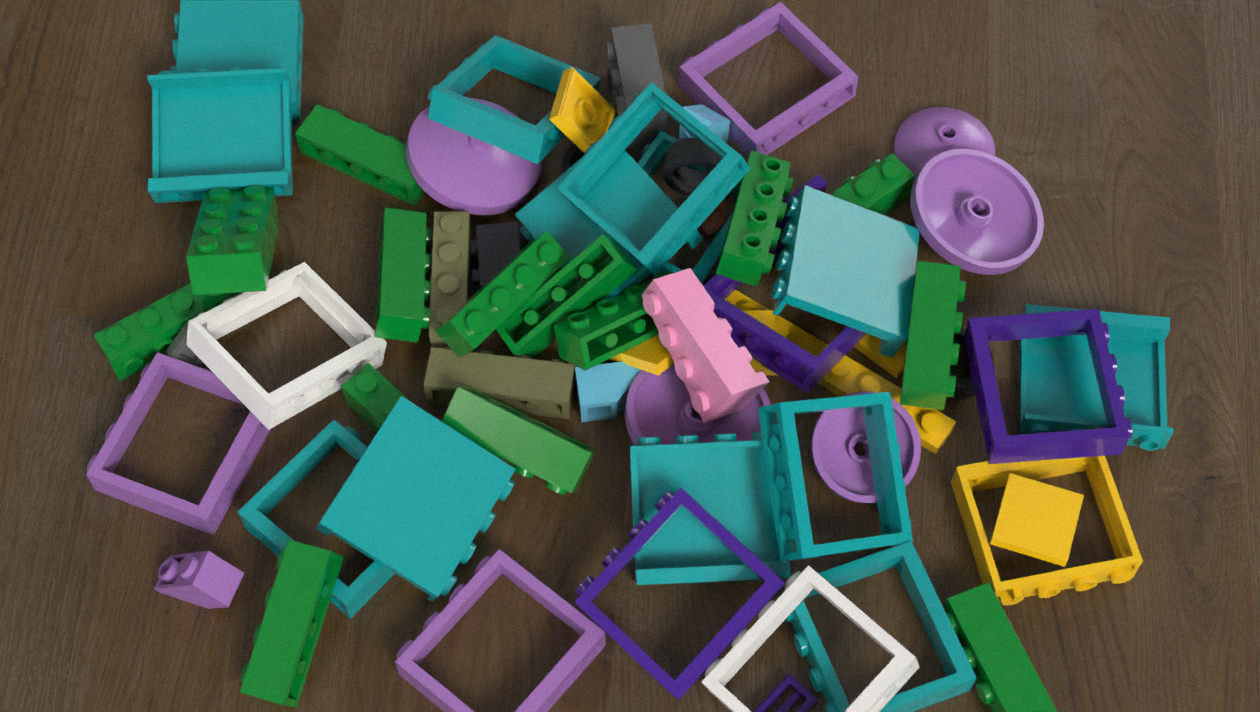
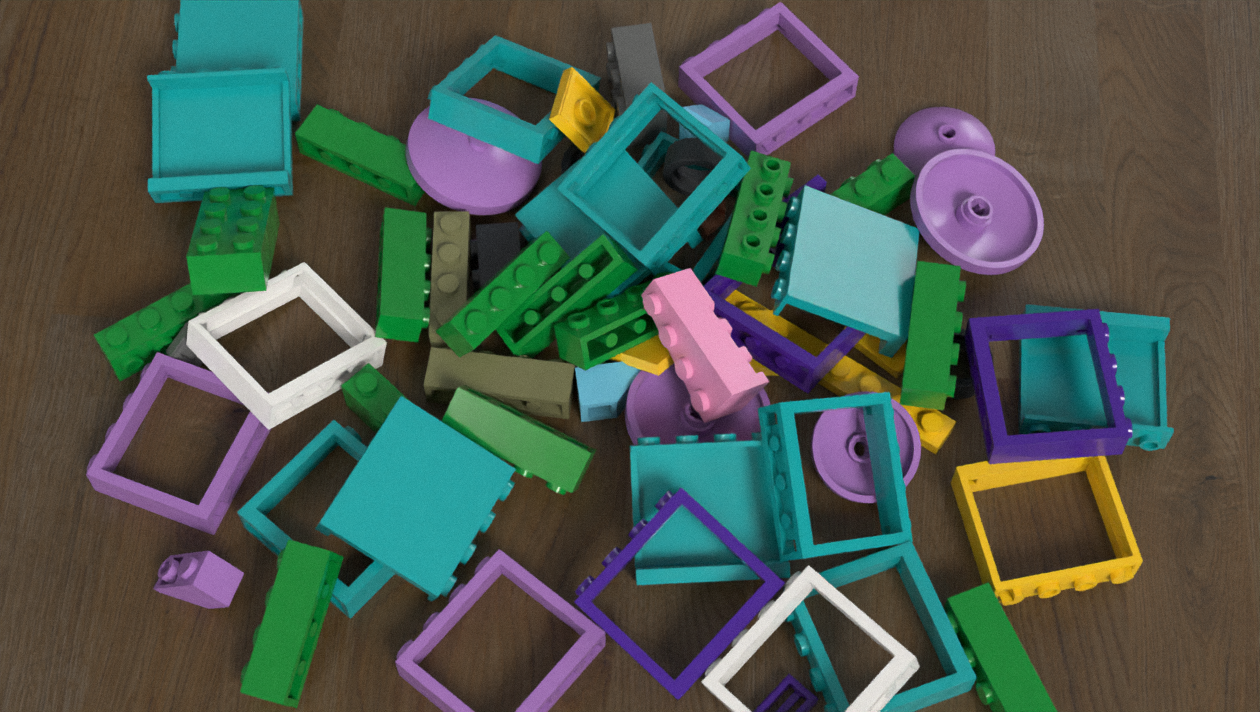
yellow tile [990,473,1084,567] -> none

